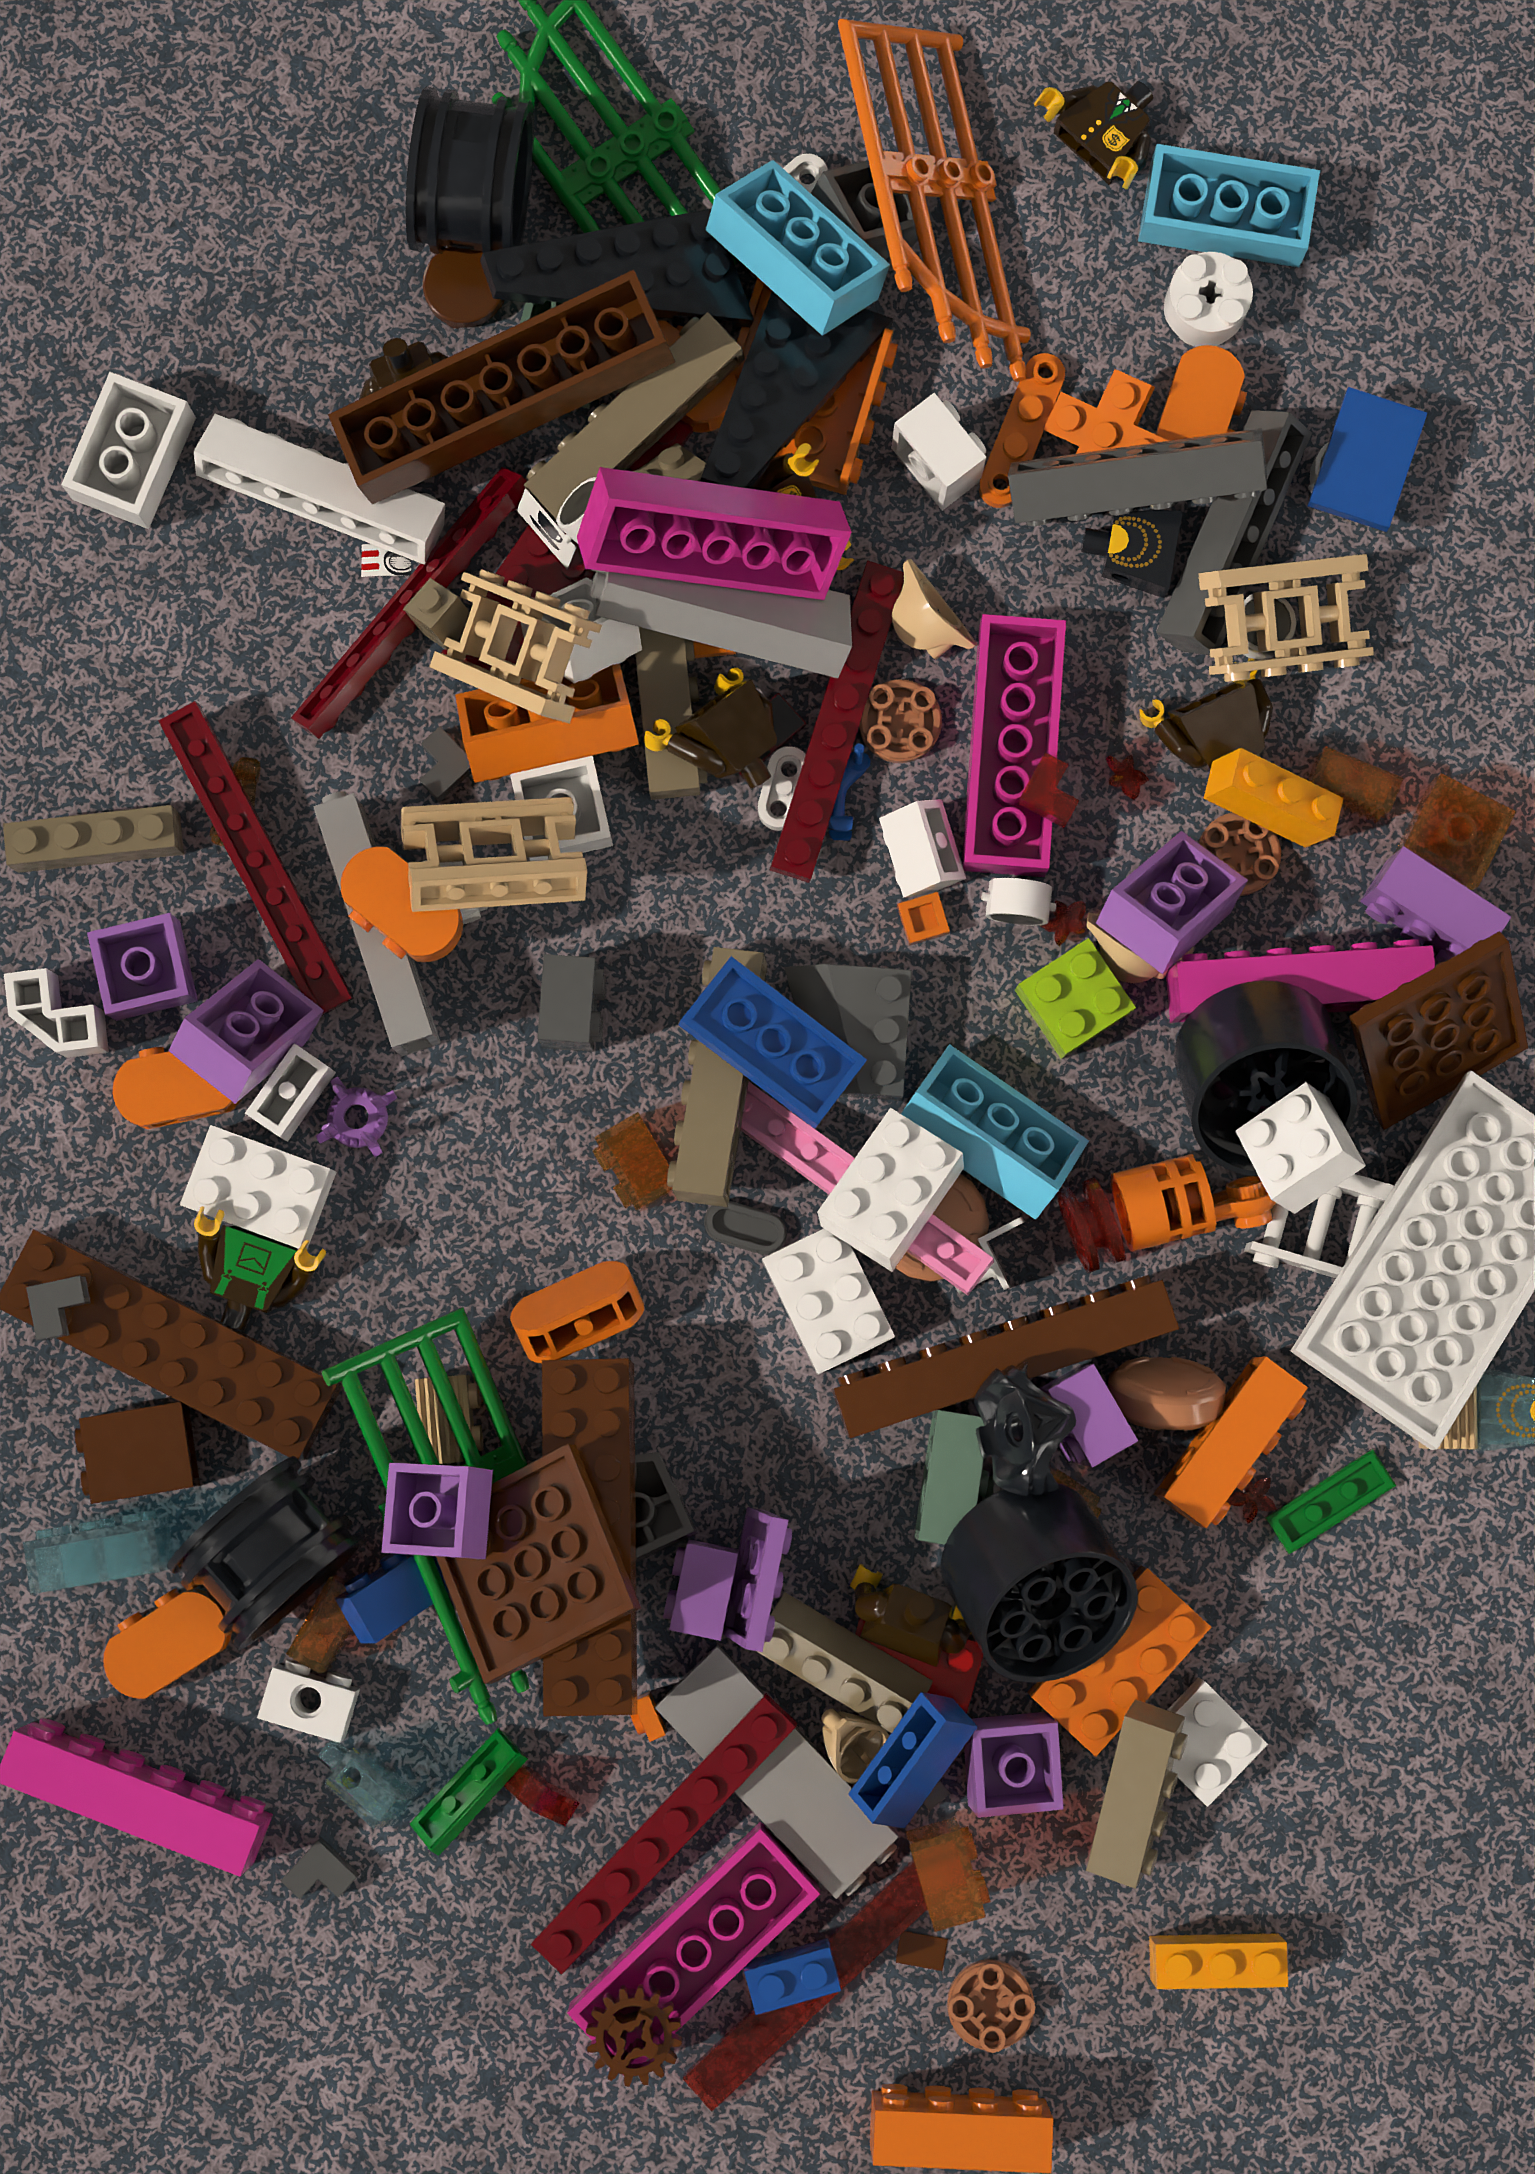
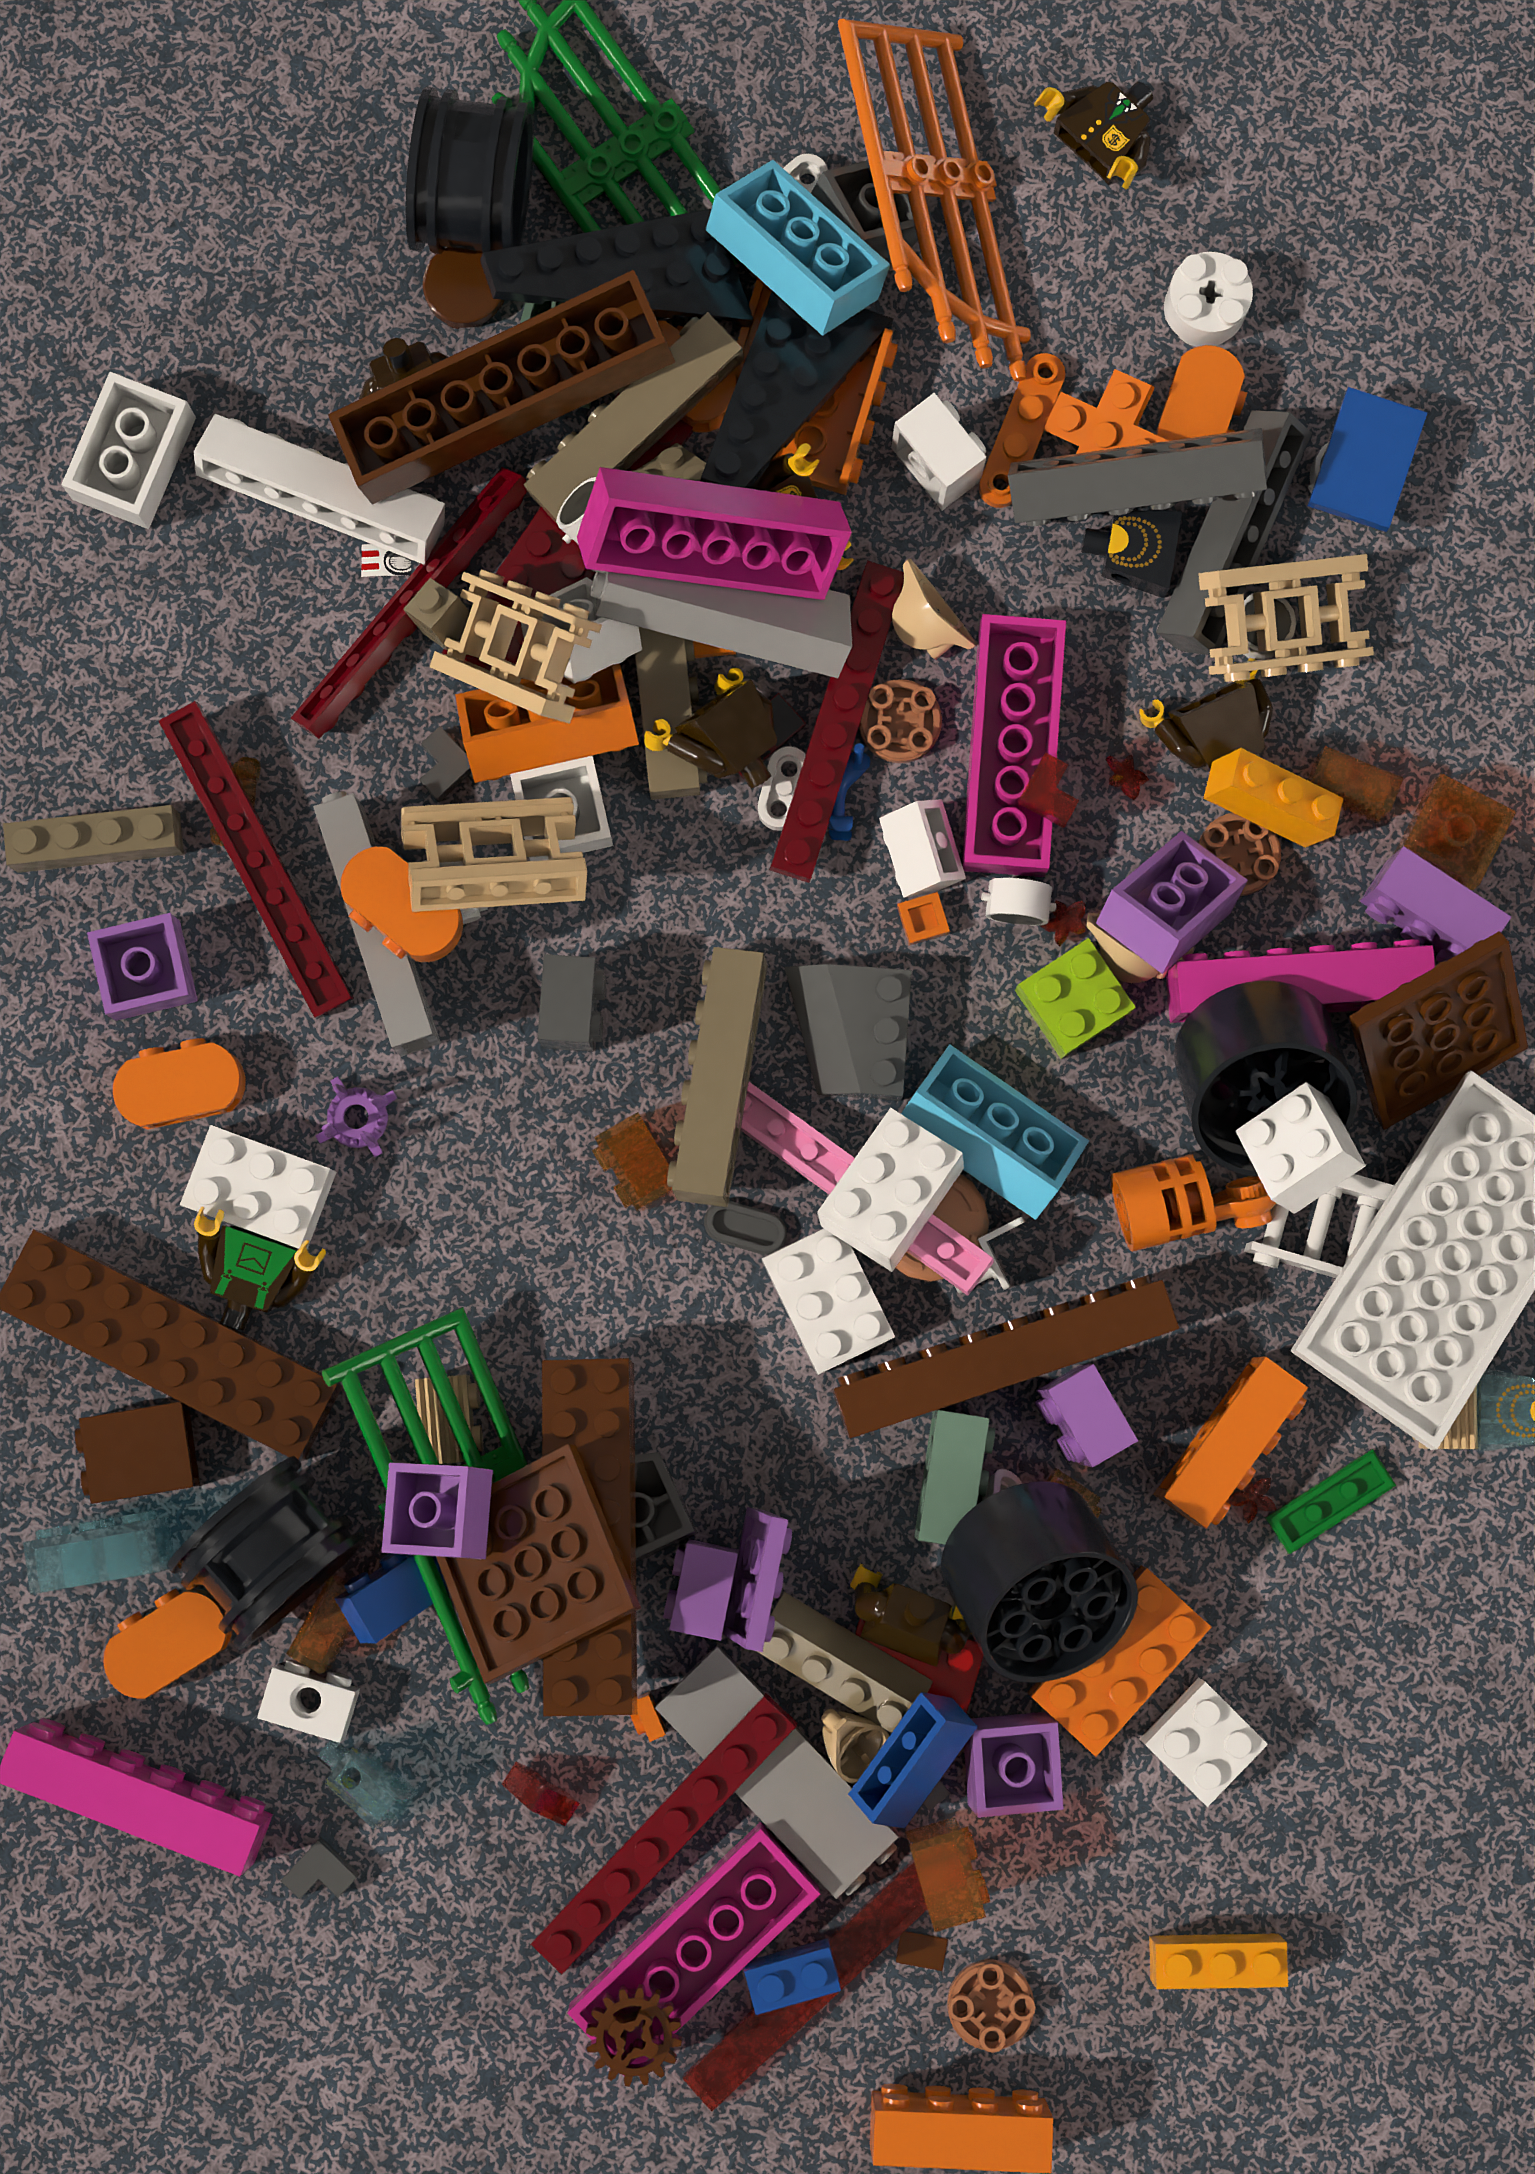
white brick [4,968,109,1058] -> none
dark grey piece [26,1276,91,1341] -> none
medium lavender brick [169,959,324,1104] -> none
white brick [245,1043,336,1142] -> none
green tile [410,1728,528,1856] -> none
orange brick [510,1261,644,1364] -> none
white sticker [517,488,576,569] -> none
blue plate [678,956,867,1129] -> none
black piece [975,1361,1076,1496] -> none
clear red wheel [1057,1177,1126,1273] -> none
dark tan brick [1086,1699,1188,1889] -> none
nougat piece [1108,1357,1226,1431] -> none
medium azure brick [1138,144,1320,268] -> none

